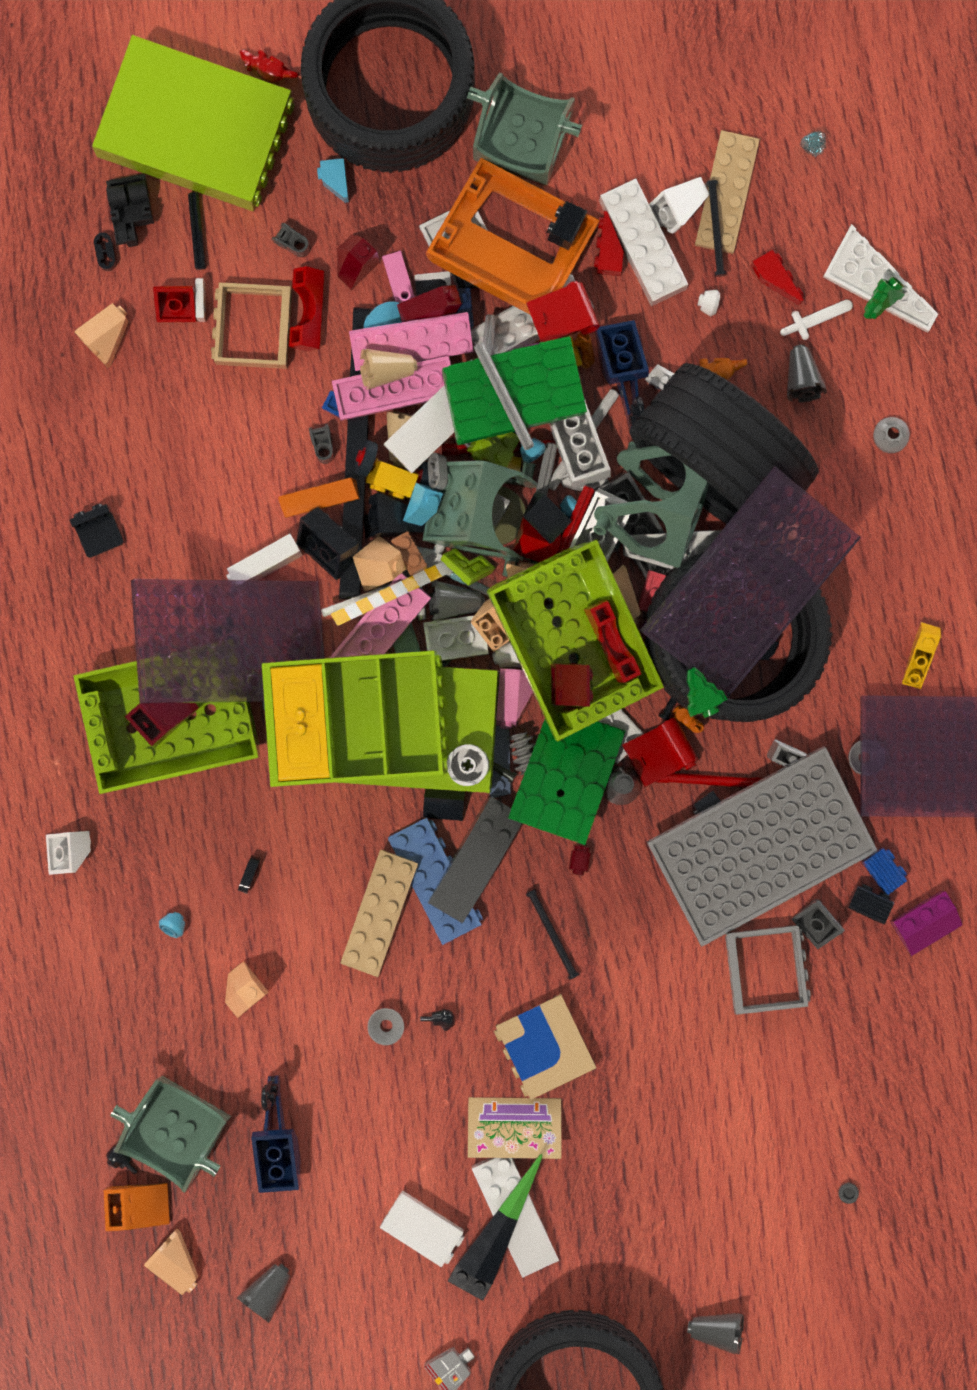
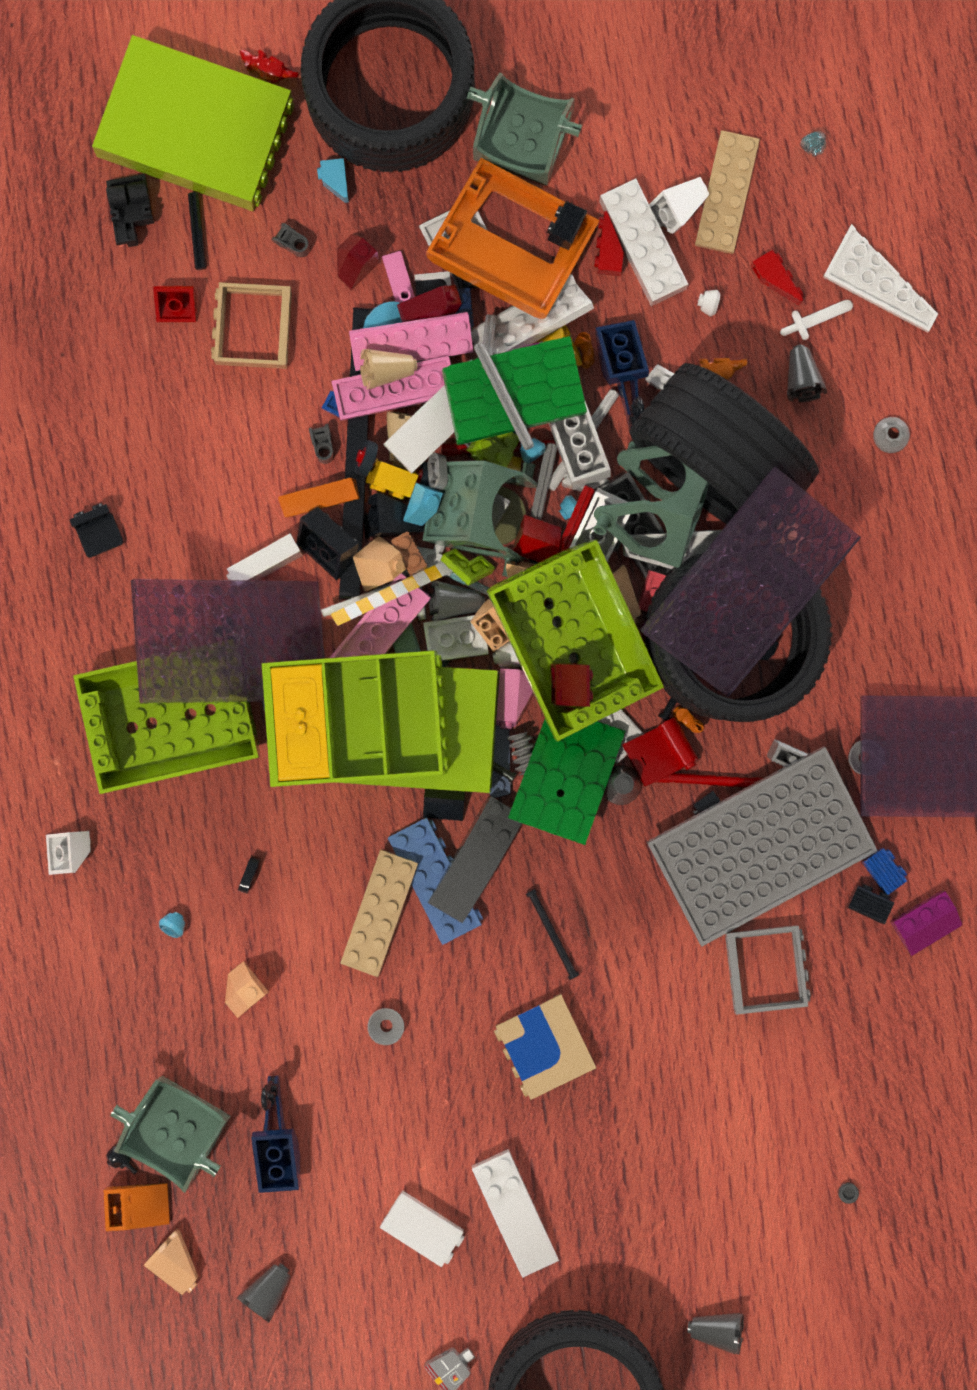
light nougat slope [75,303,129,368] -> none
black beam [94,233,117,271] -> none
dark red slope [125,678,200,748] -> none
white tile [195,278,206,322] -> none
red arch [289,266,324,351] -> none
black piece [420,1009,455,1031] -> none
white brick [447,744,489,786] -> none
black plate [448,1154,542,1301] -> none
tan sticker [468,1097,561,1159] -> none
black slope [523,492,572,544] -> none
red door [526,281,600,342] -> none
dark red brick [569,846,591,876] -> none
red arch [584,600,641,683] -> none
green rock [687,667,727,718] -> none
black bar [706,180,727,277] -> none
dark grey slope [792,899,845,949] -> none
green rock [863,276,905,320] -> none
yellow slope [902,622,941,689] -> none

